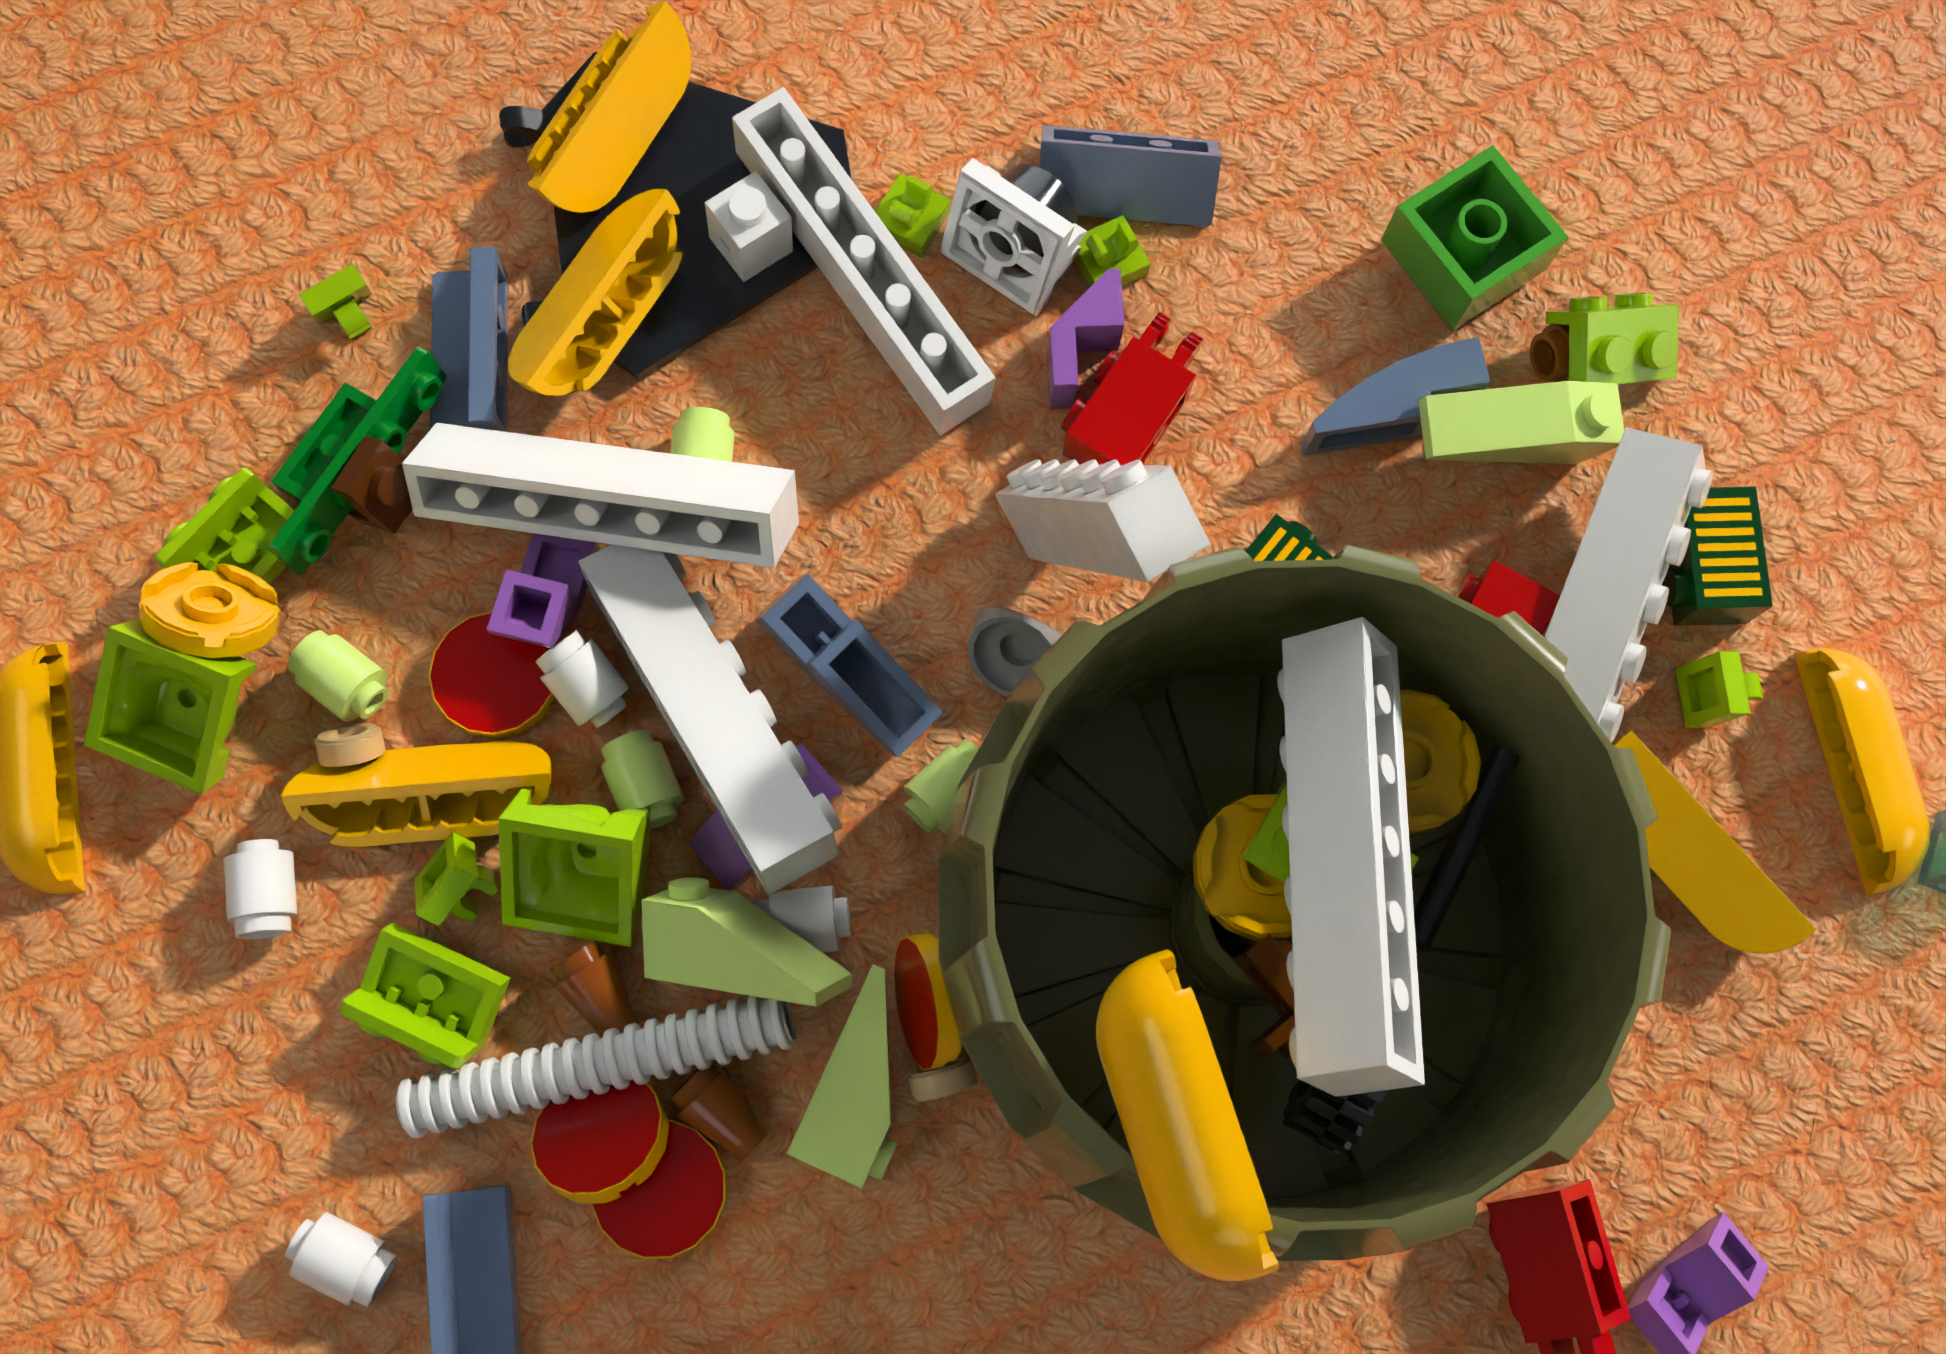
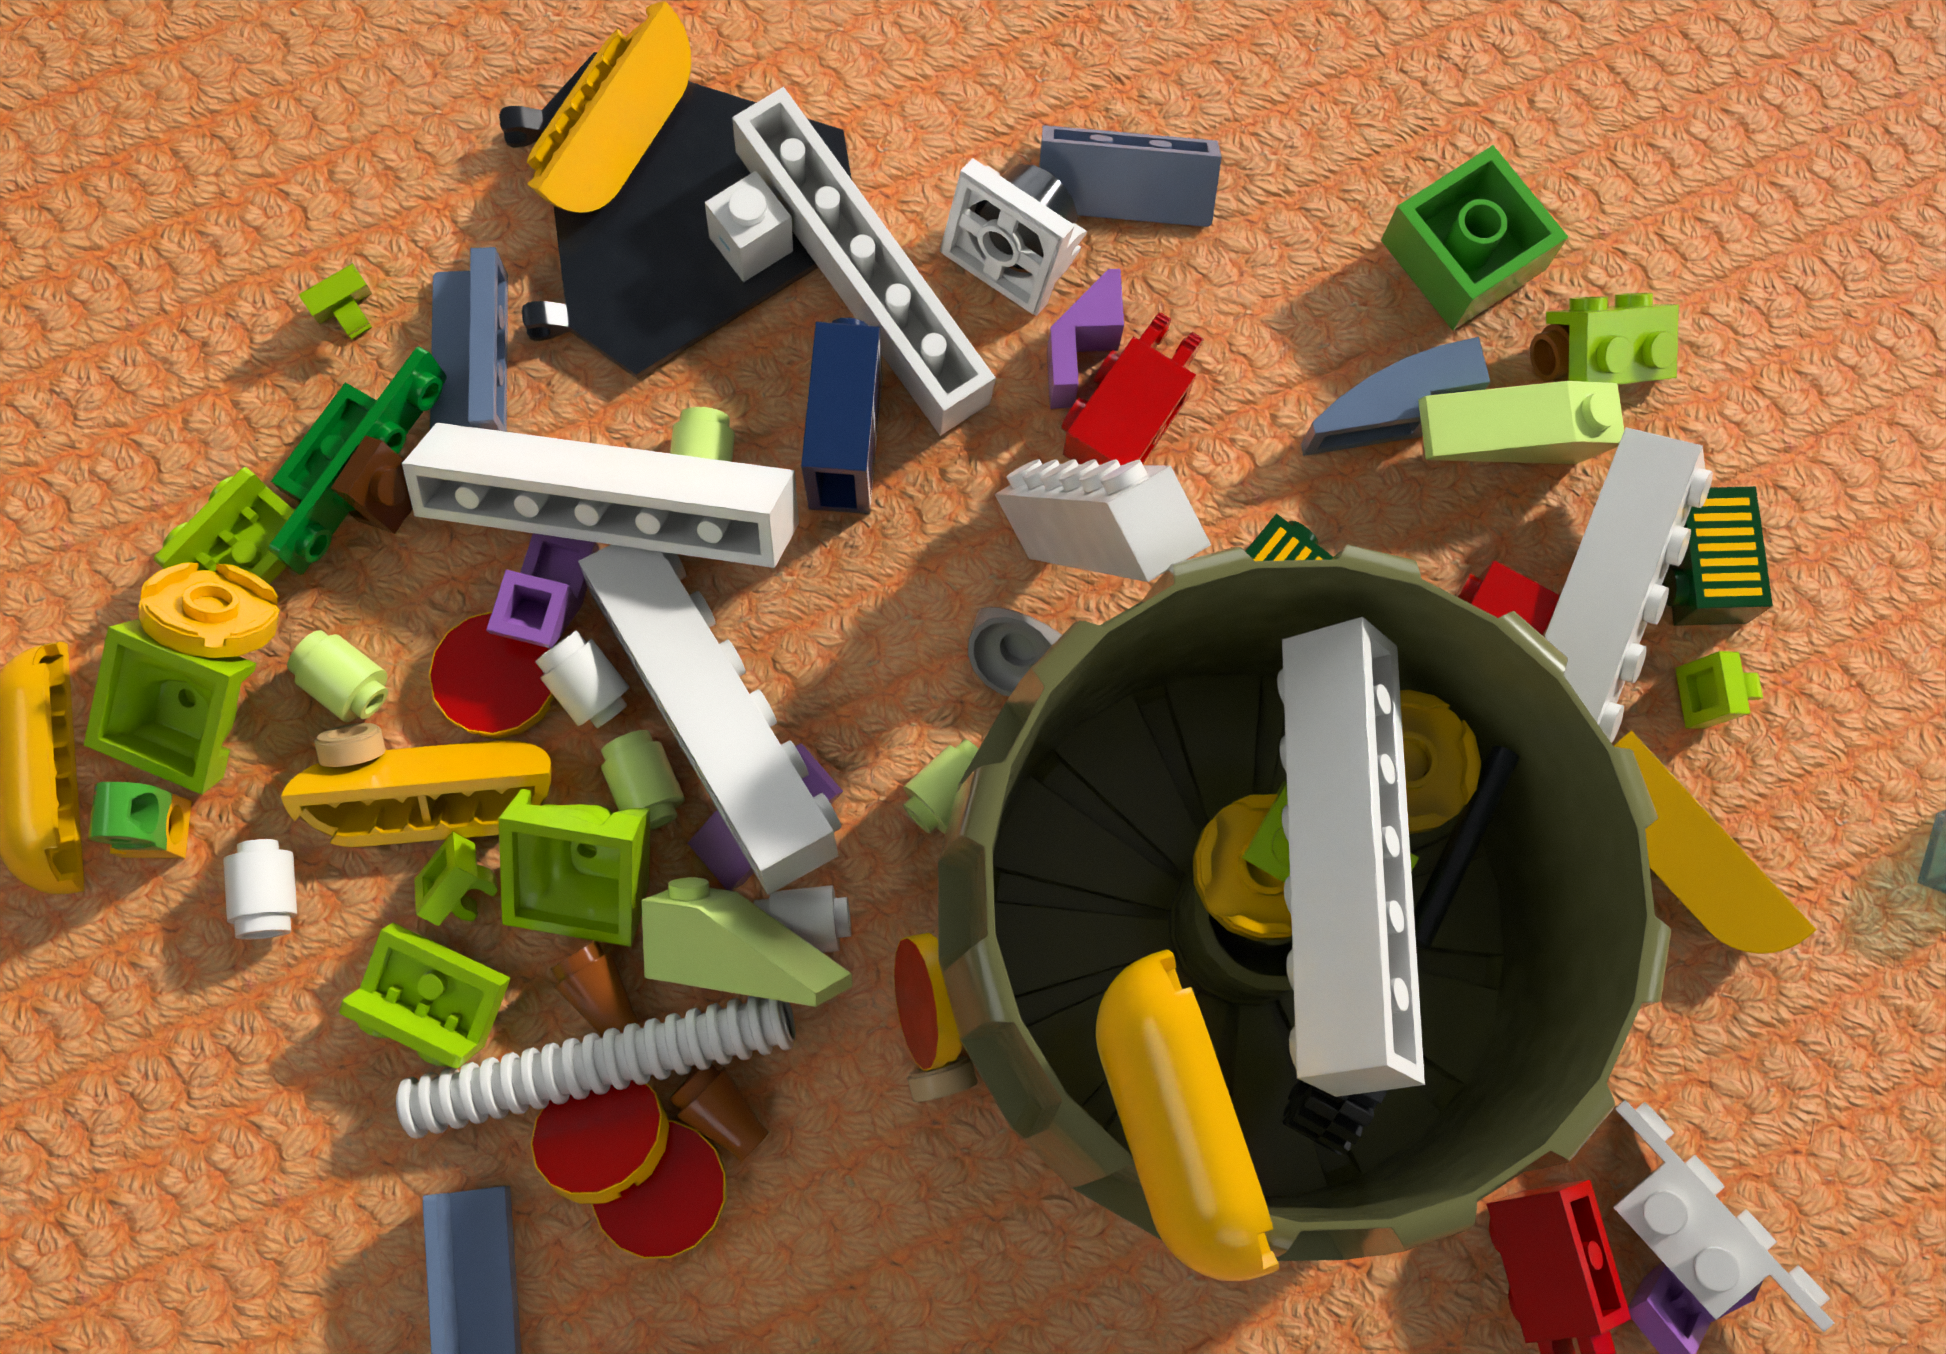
white brick [285,1212,398,1308] -> none
yellow brick [508,189,682,396] -> none
sand blue slope [755,574,943,757] -> none
yellowish green slope [787,964,898,1189] -> none
lime tile [875,173,951,258] -> none
lime tile [1074,215,1151,287] -> none
reddish brown bracket [1234,934,1295,1058] -> none
yellow brick [1794,648,1930,896] -> none
none -> bright green leg [88,782,192,859]
none -> dark blue brick [801,318,882,514]
none -> white bracket [1613,1100,1834,1332]

